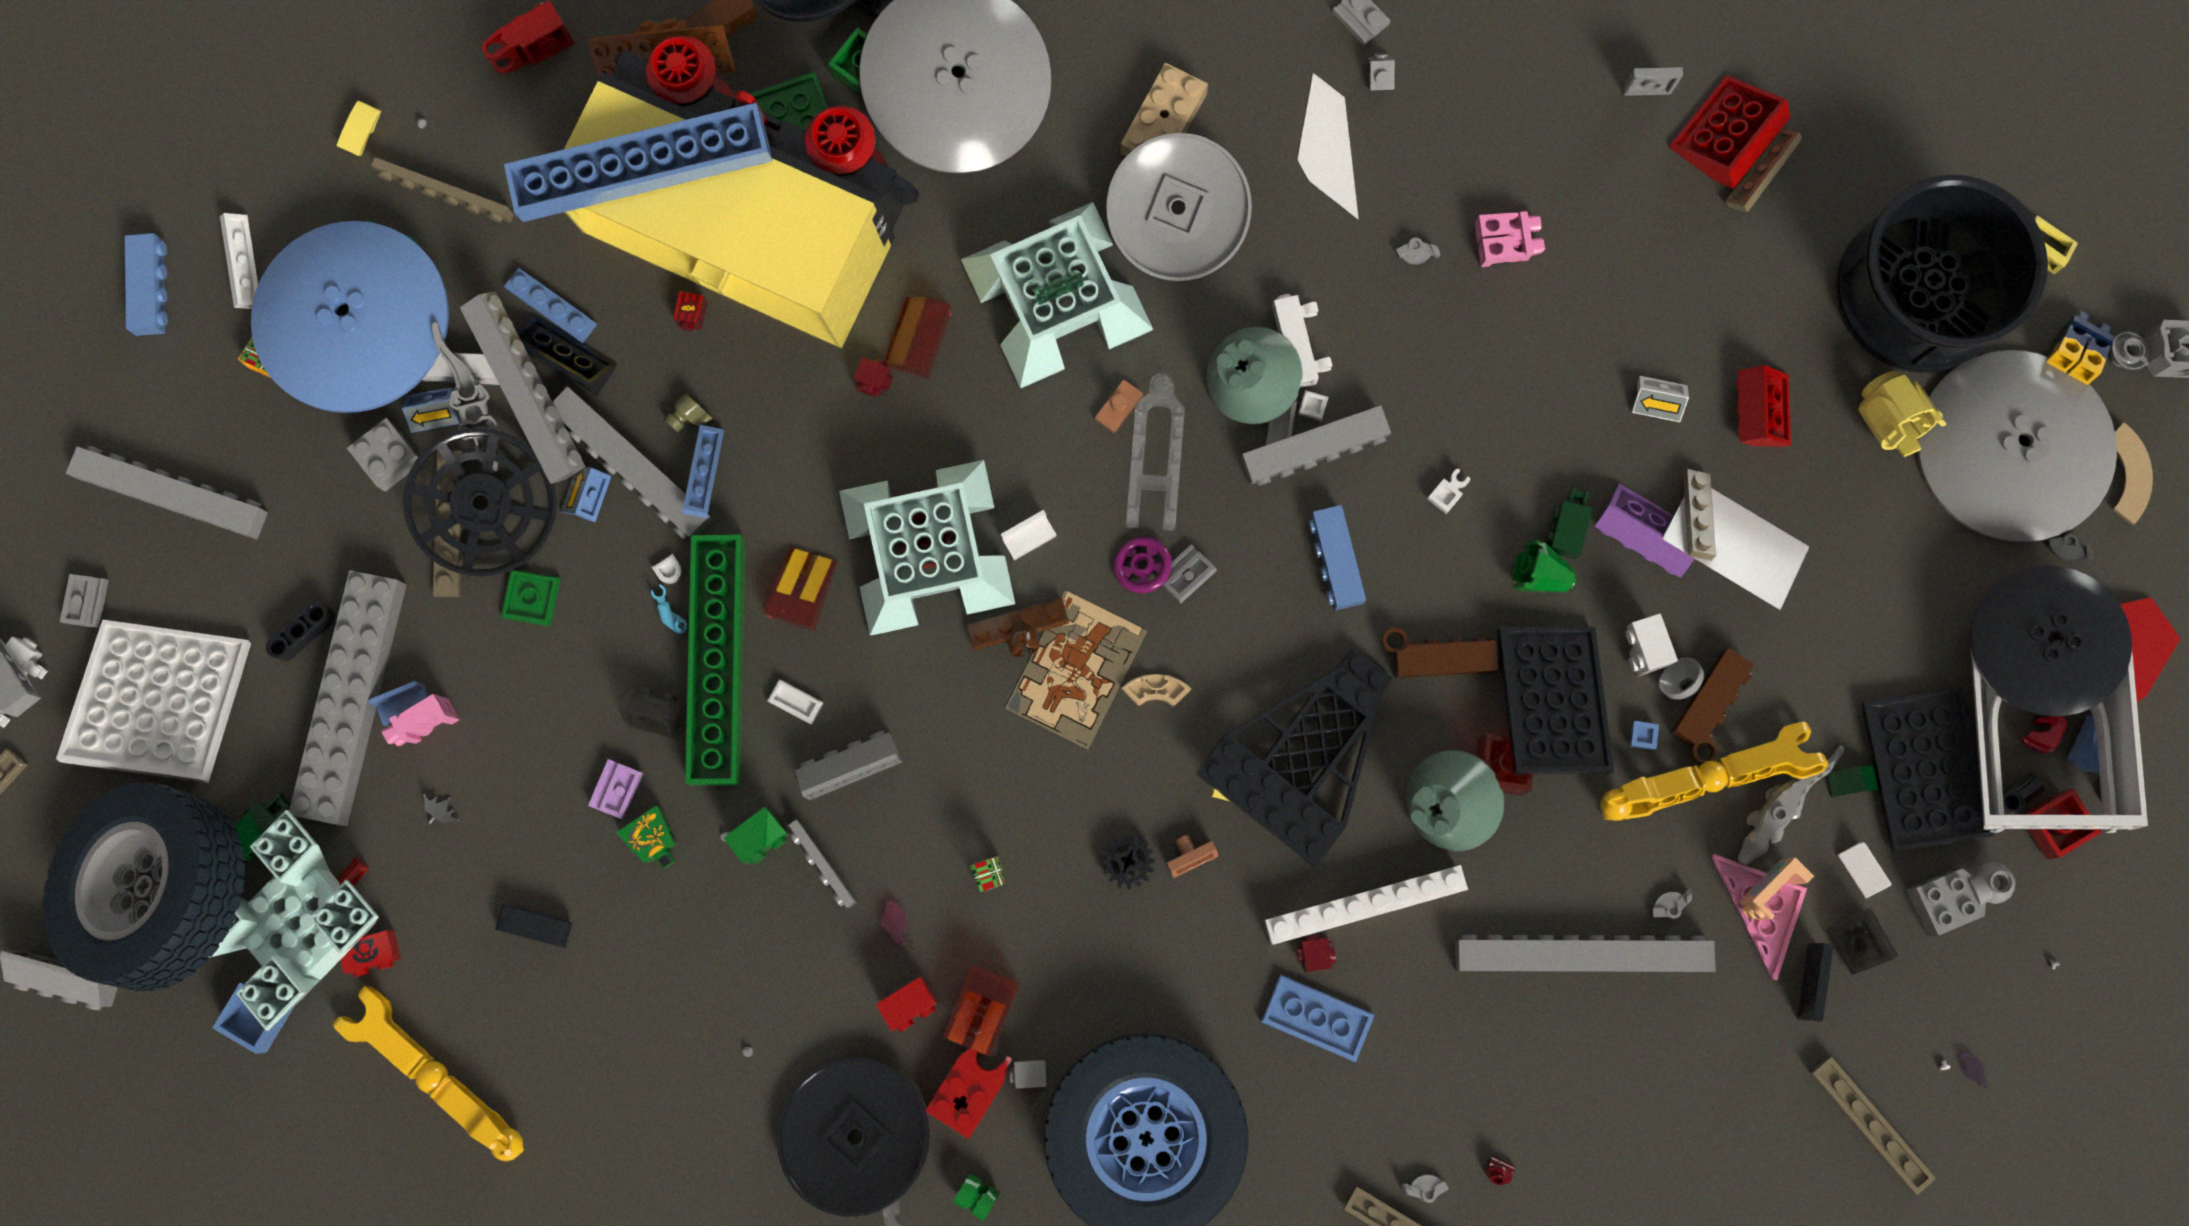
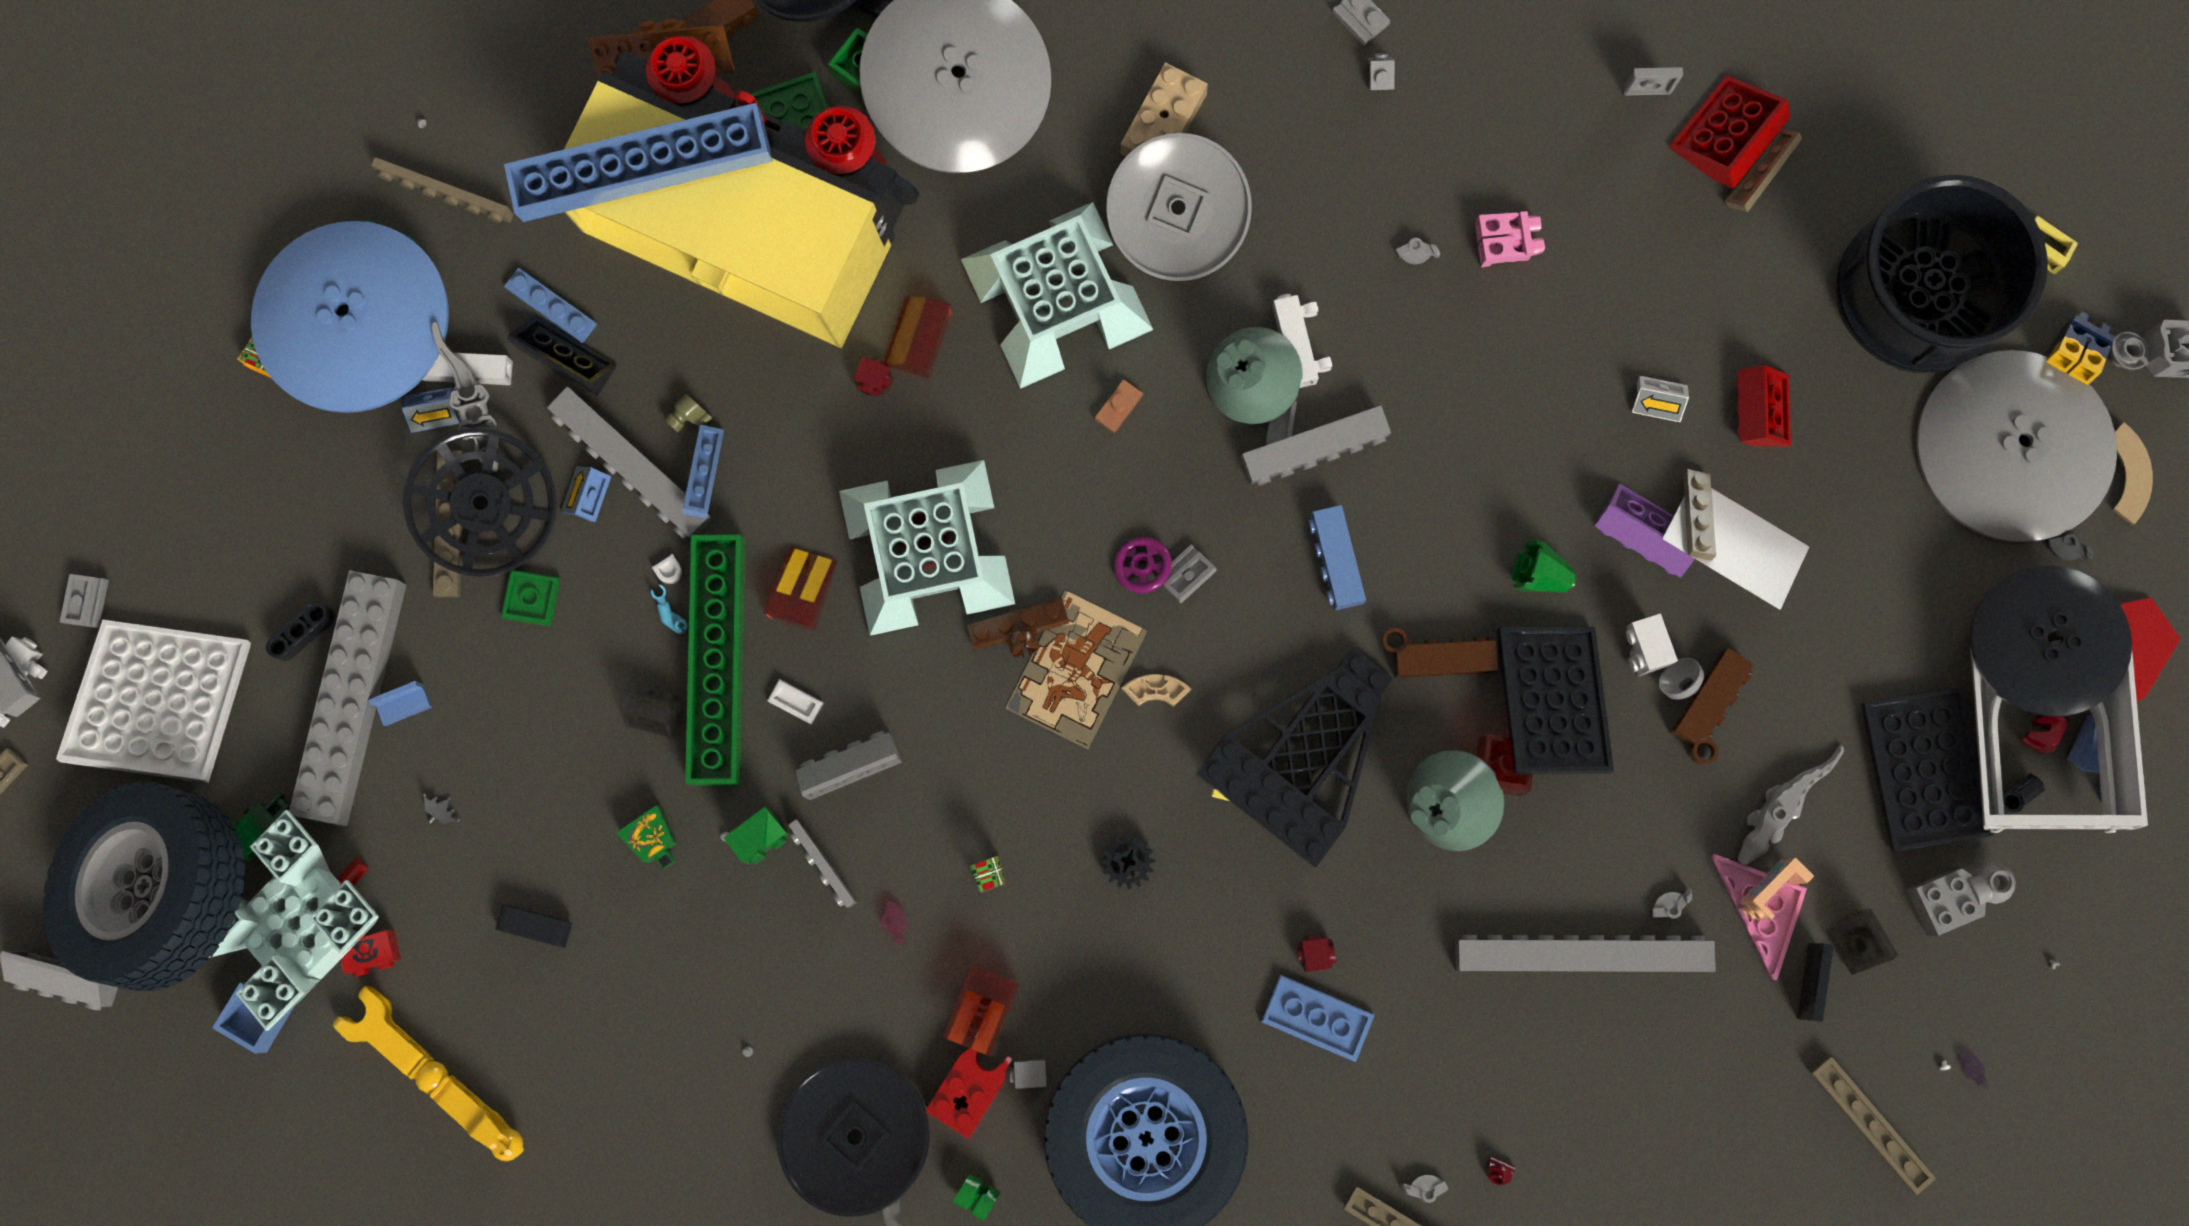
light grey brick [65,446,268,540] -> none
medium blue brick [125,233,168,336] -> none
white plate [220,213,258,309] -> none
light yellow slope [336,101,381,156] -> none
light grey brick [347,418,420,492] -> none
bright pink hips [381,694,460,746] -> none
light grey brick [460,291,586,484] -> none
red brick [481,0,574,73] -> none
lavender plate [588,759,643,820] -> none
dark red brick [673,291,708,331] -> none
red brick [875,977,939,1033] -> none
white panel [1001,510,1057,560] -> none
clear green slope [1032,270,1084,305] -> none
clear piece [1126,373,1185,531] -> none
nougat tile [1167,835,1218,878] -> none
white brick [1263,865,1468,945] -> none
white sticker [1298,73,1359,220] -> none
white tile [1298,390,1329,422] -> none
white plate [1428,469,1470,514] -> none
dark green brick [1545,486,1593,559] -> none
yellow piece [1600,722,1828,821] -> none
medium blue plate [1629,721,1659,750] -> none
dark green slope [1826,765,1879,797] -> none
white slope [1837,842,1892,899] -> none
light yellow piece [1858,371,1947,457] -> none
red brick [2021,788,2102,859] -> none

